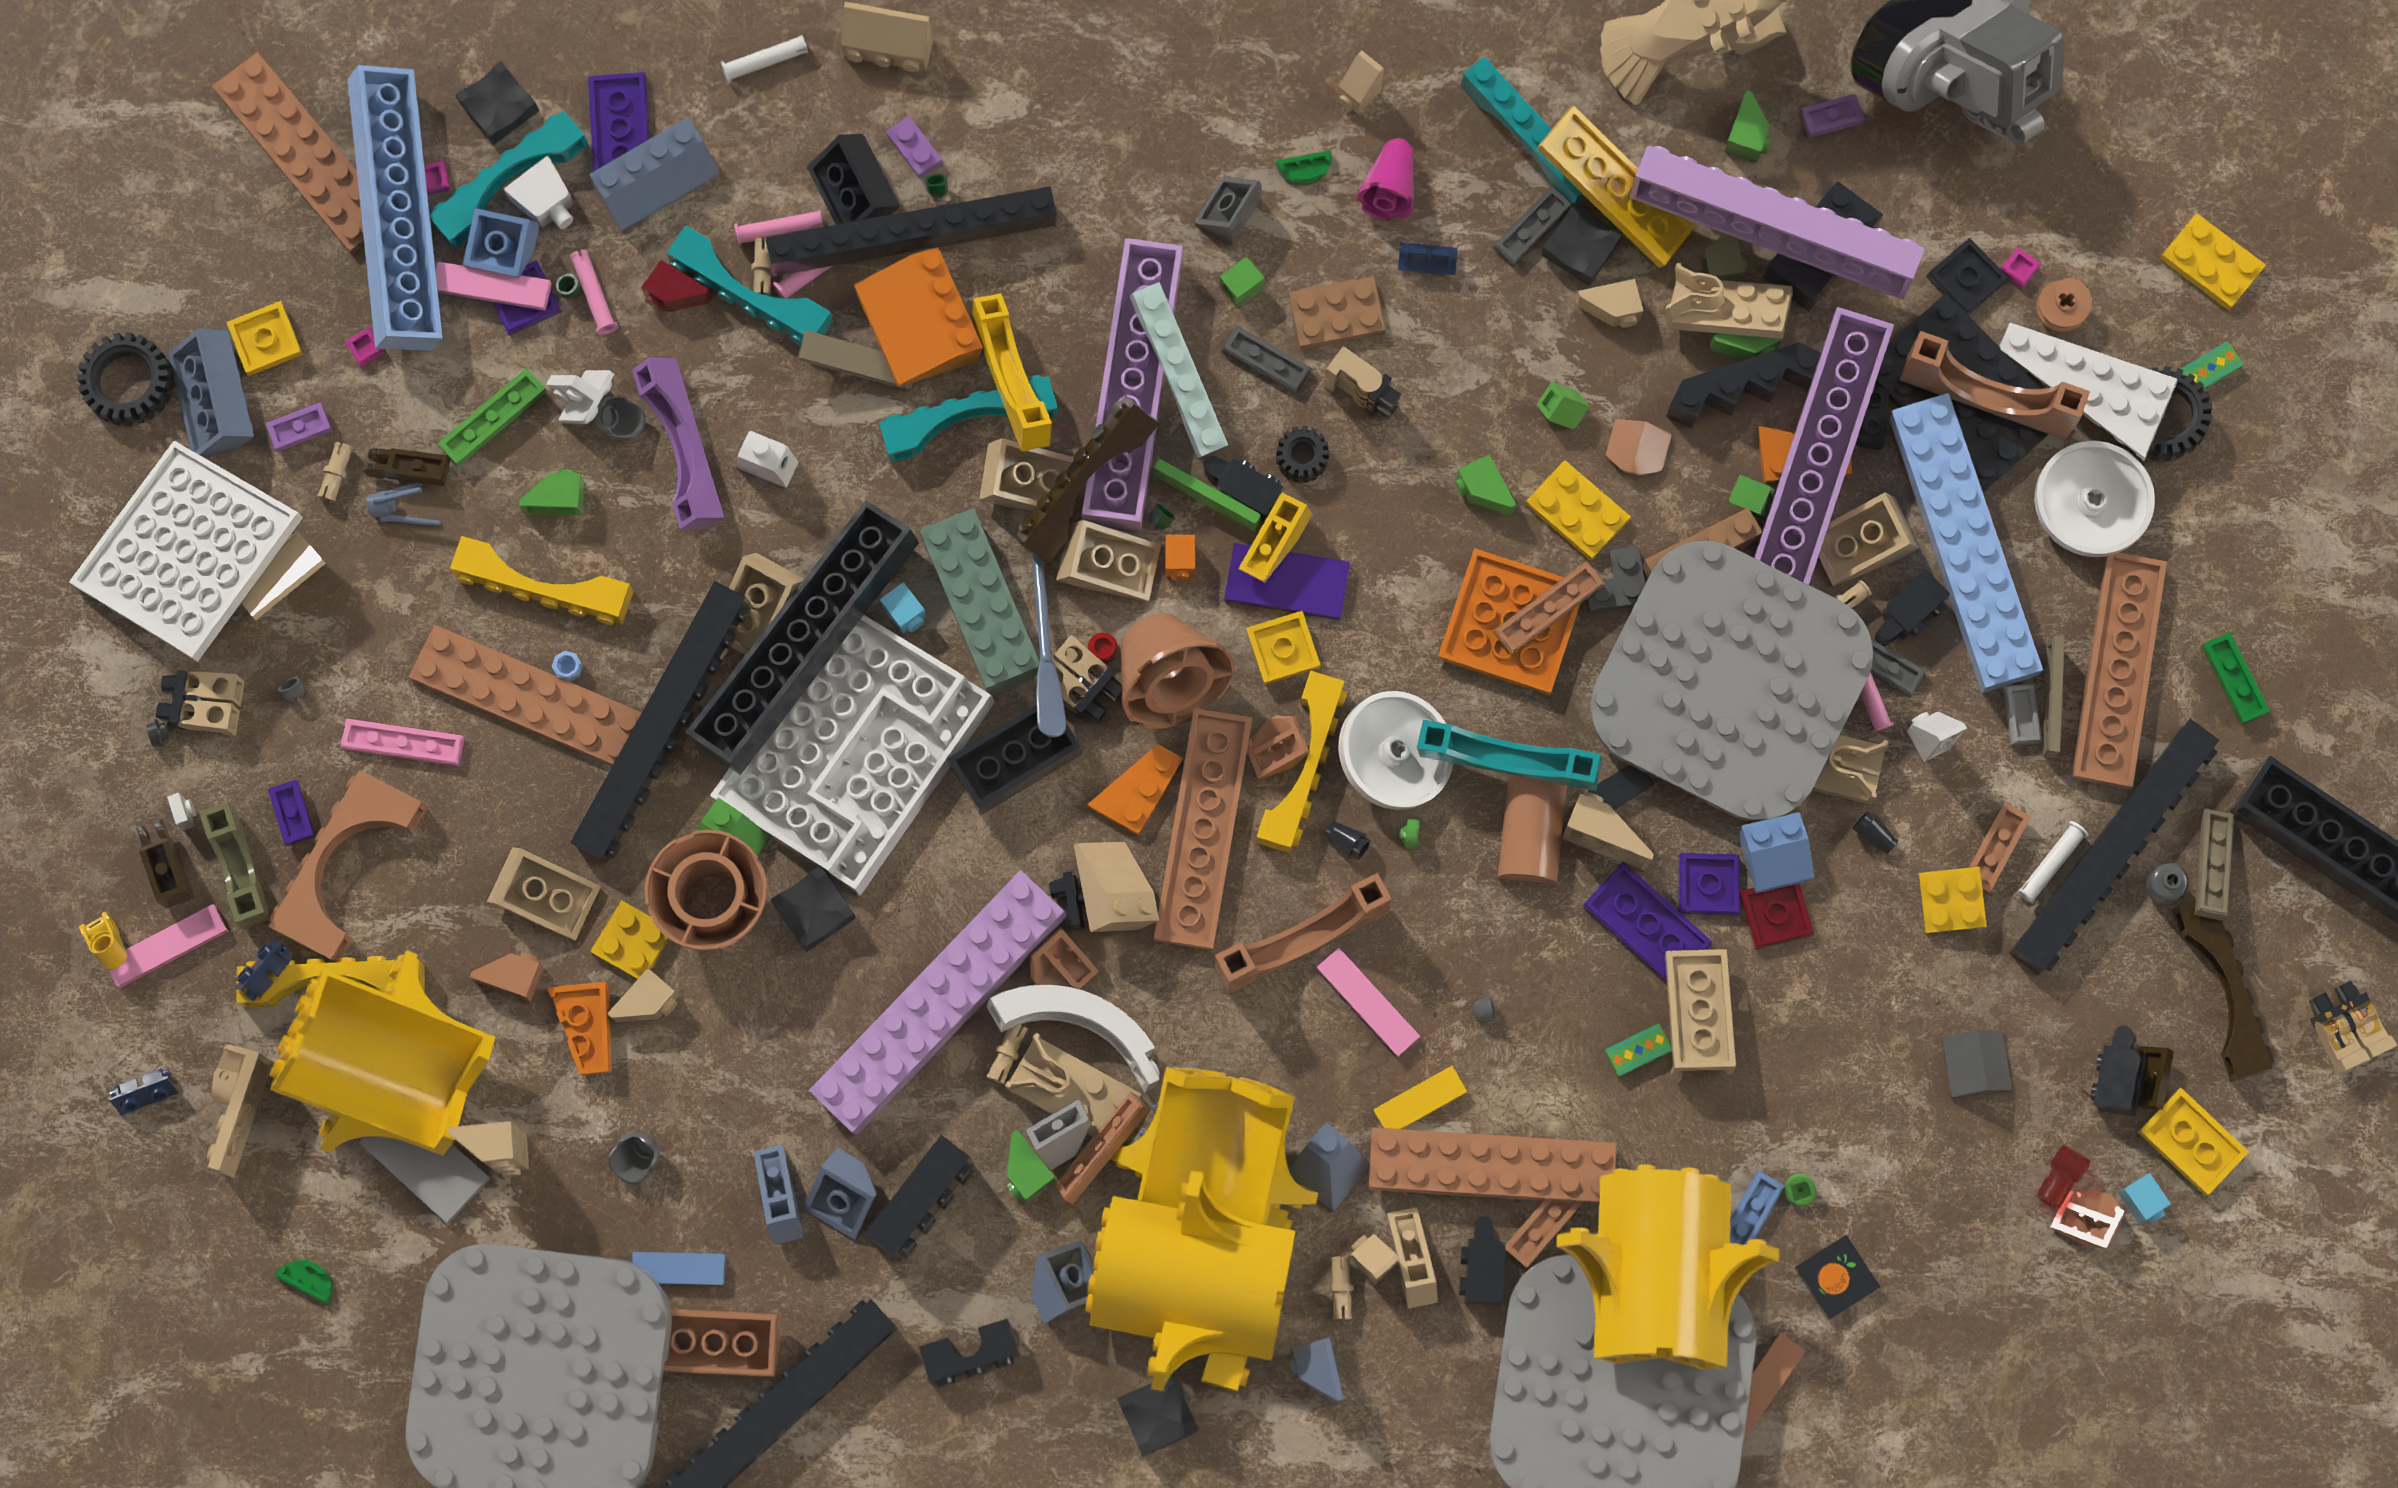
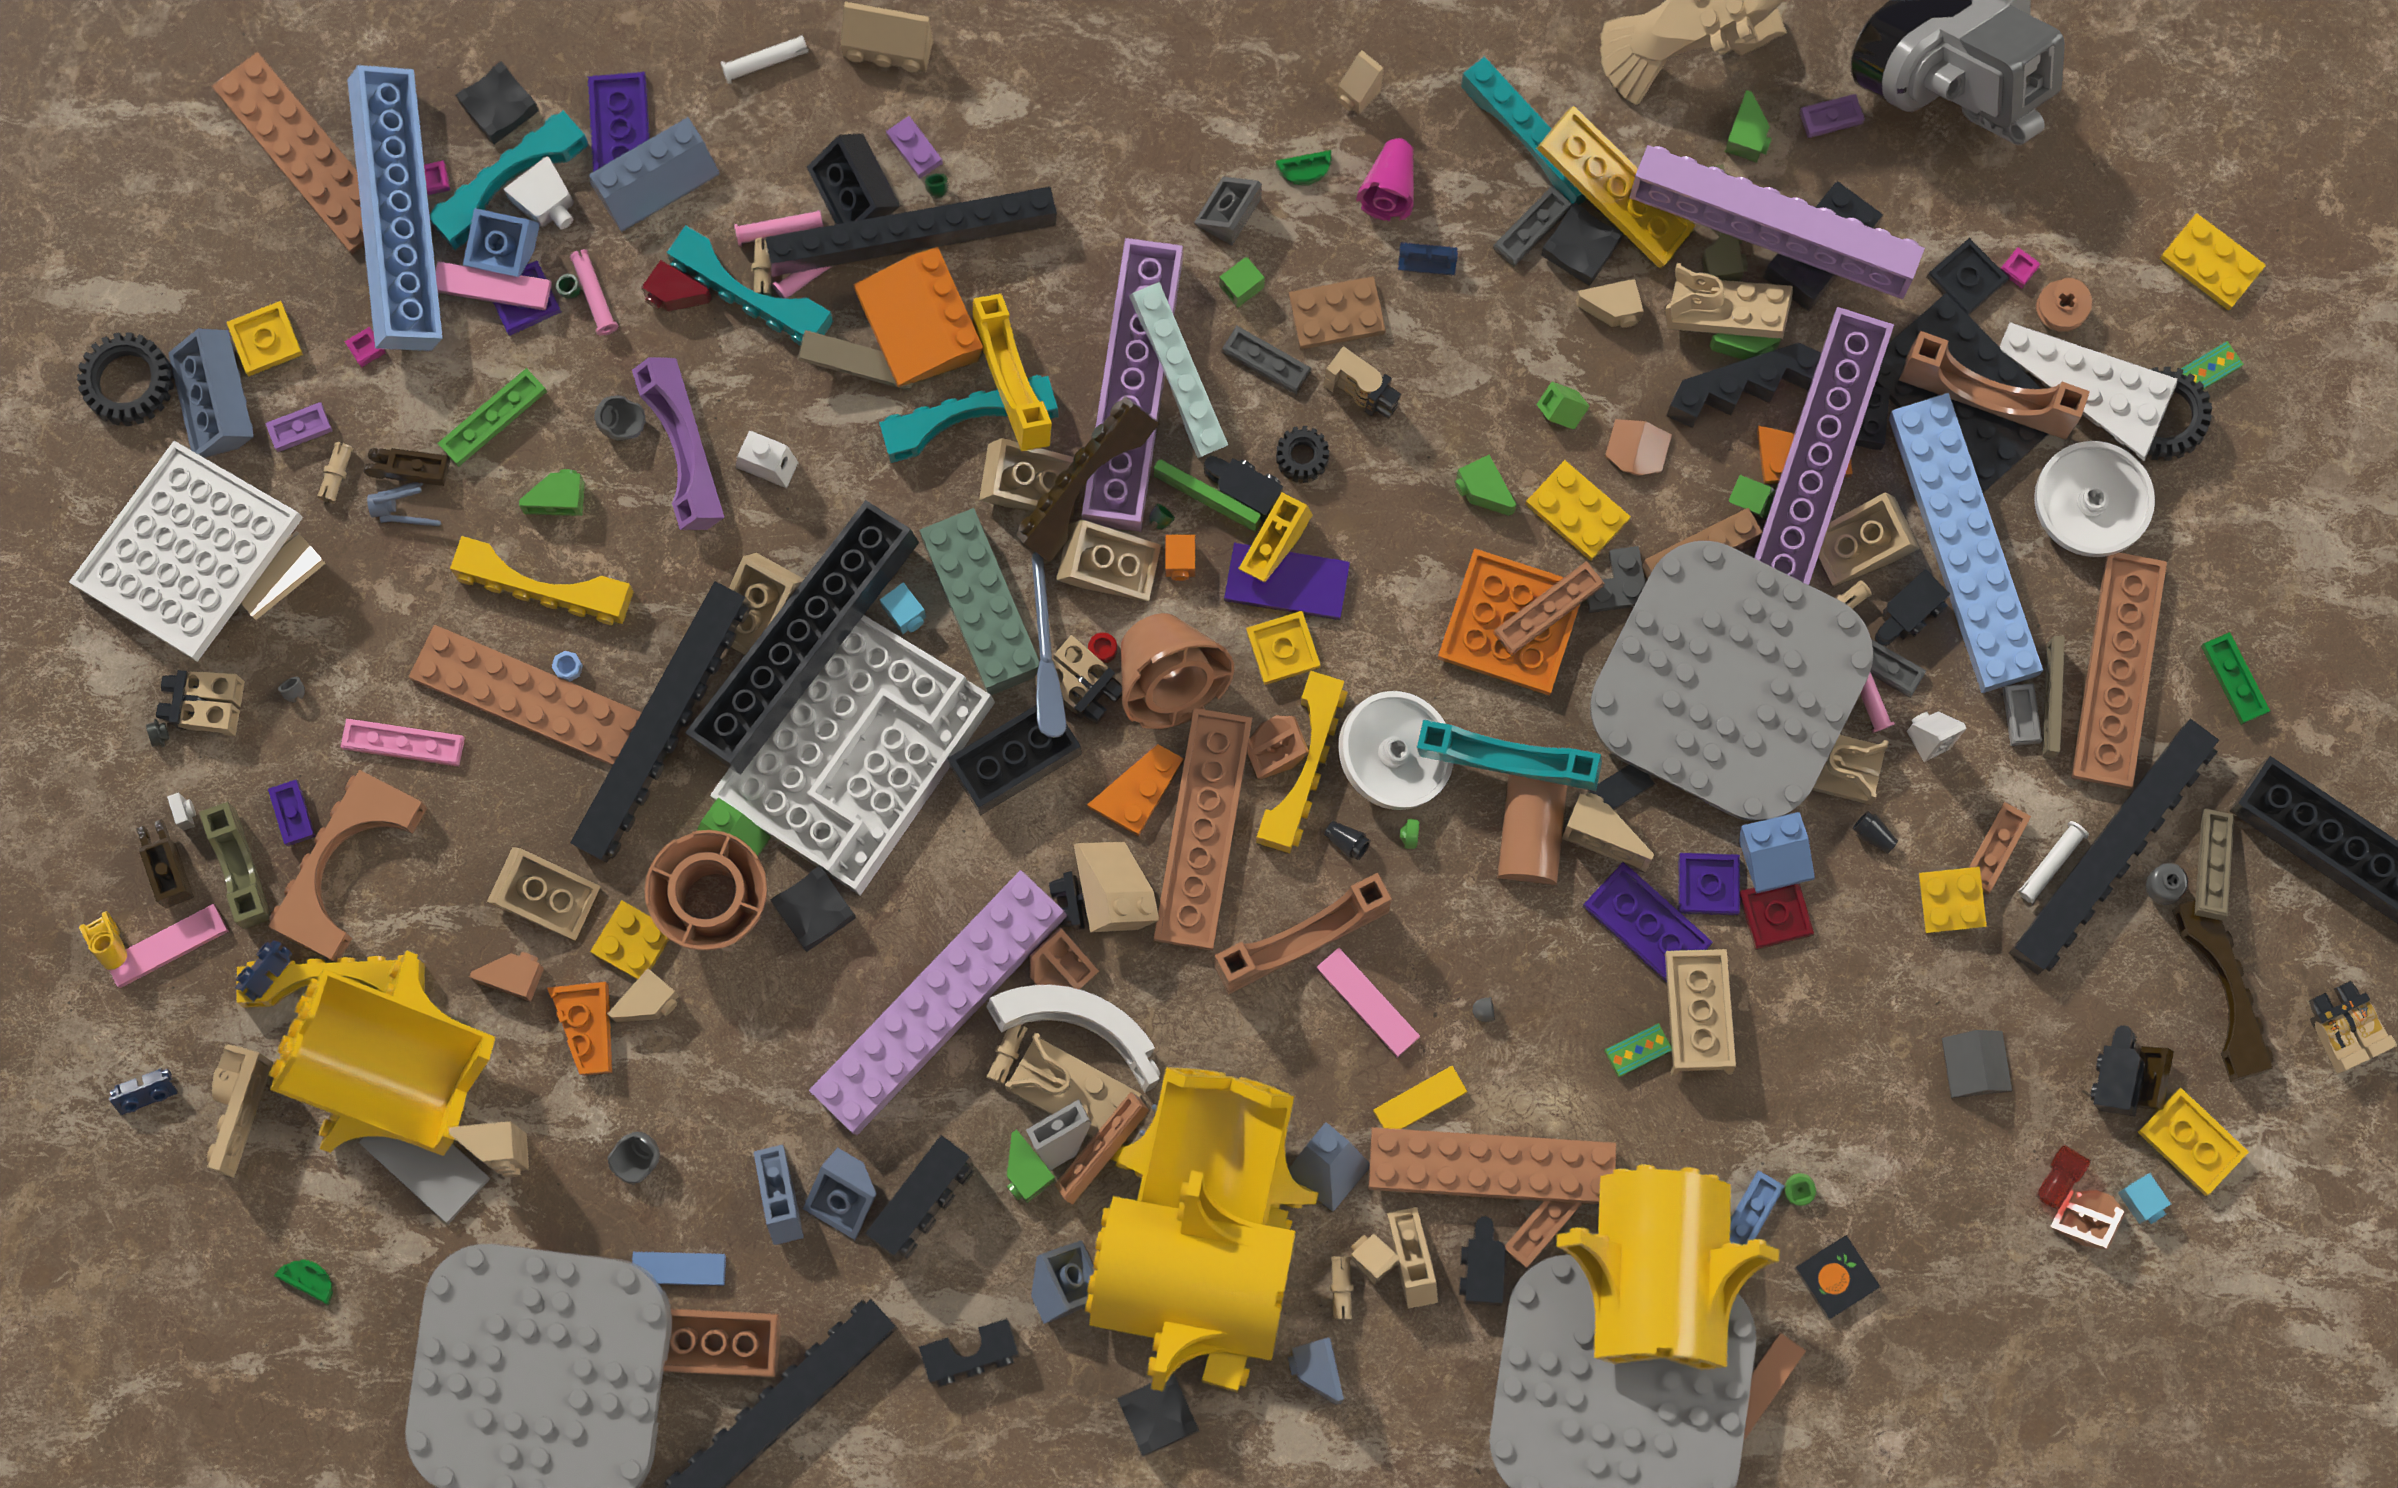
white bracket [546,370,614,424] -> none

